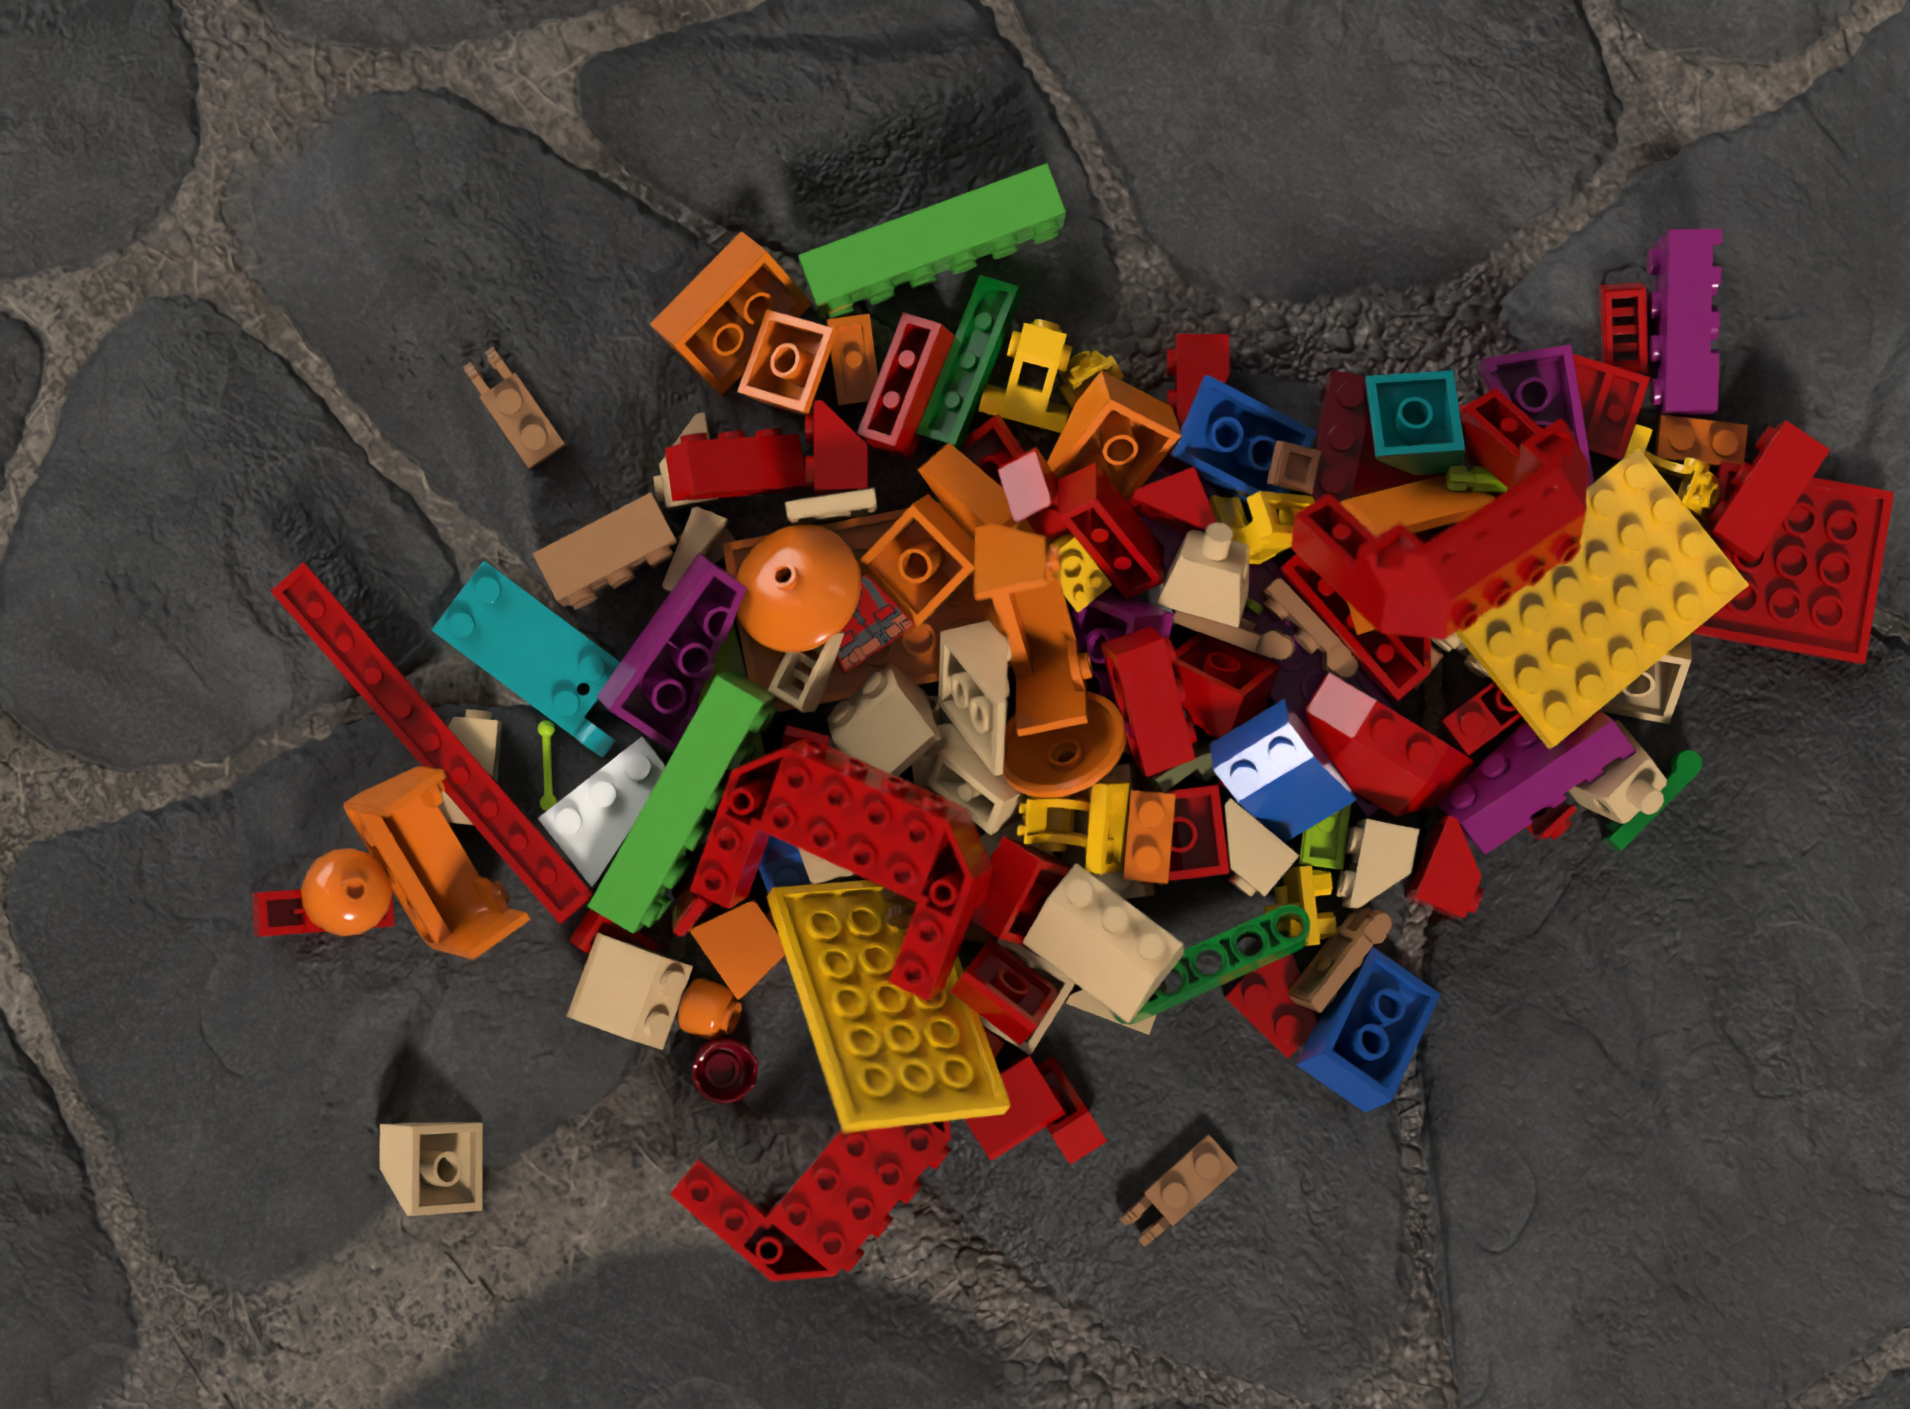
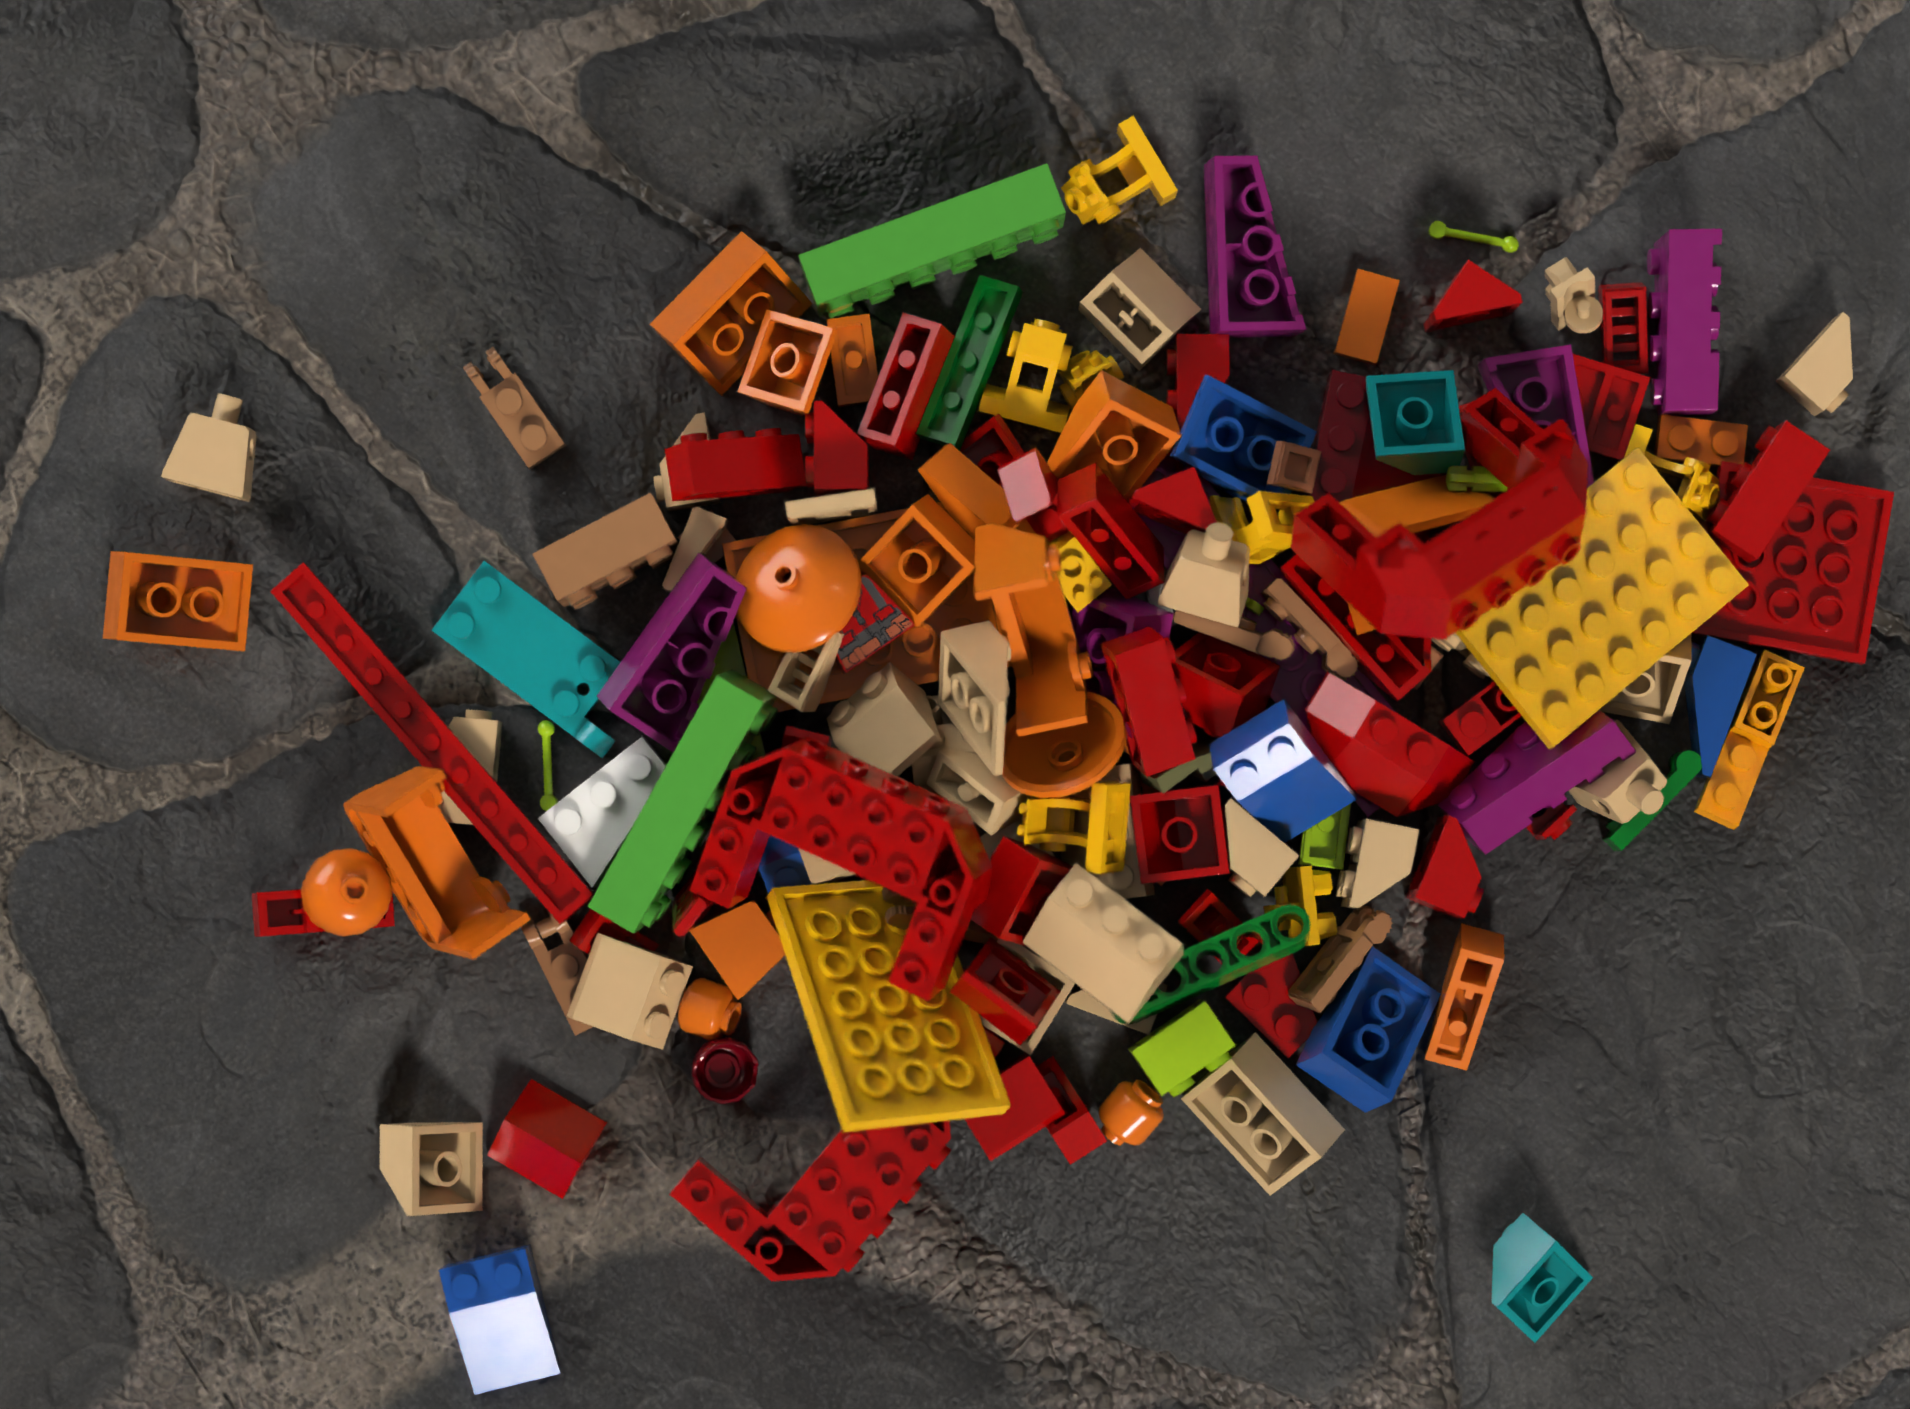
medium nougat hinge [1120,1134,1238,1247] -> none
orange plate [1123,790,1176,884] -> none
none -> orange slope [103,551,253,651]
none -> tan torso [161,393,256,502]
none -> slope [439,1244,561,1395]
none -> red slope [487,1079,608,1199]
none -> medium nougat plate [521,912,593,1036]
none -> yellow tile [1061,115,1178,225]
none -> tan slope [1078,248,1202,371]
none -> orange head [1099,1079,1164,1146]
none -> lime brick [1128,999,1236,1097]
none -> red slope [1178,889,1259,965]
none -> tan slope [1181,1032,1345,1196]
none -> magenta wedge [1204,155,1307,338]
none -> orange tile [1334,269,1400,366]
none -> red slope [1424,260,1523,332]
none -> orange slope [1424,923,1504,1071]
none -> lime hinge [1429,221,1519,253]
none -> teal slope [1492,1213,1593,1343]
none -> tan hips [1545,257,1603,333]
none -> blue slope [1684,635,1757,779]
none -> light orange slope [1694,650,1805,830]
none -> tan slope [1776,312,1853,416]

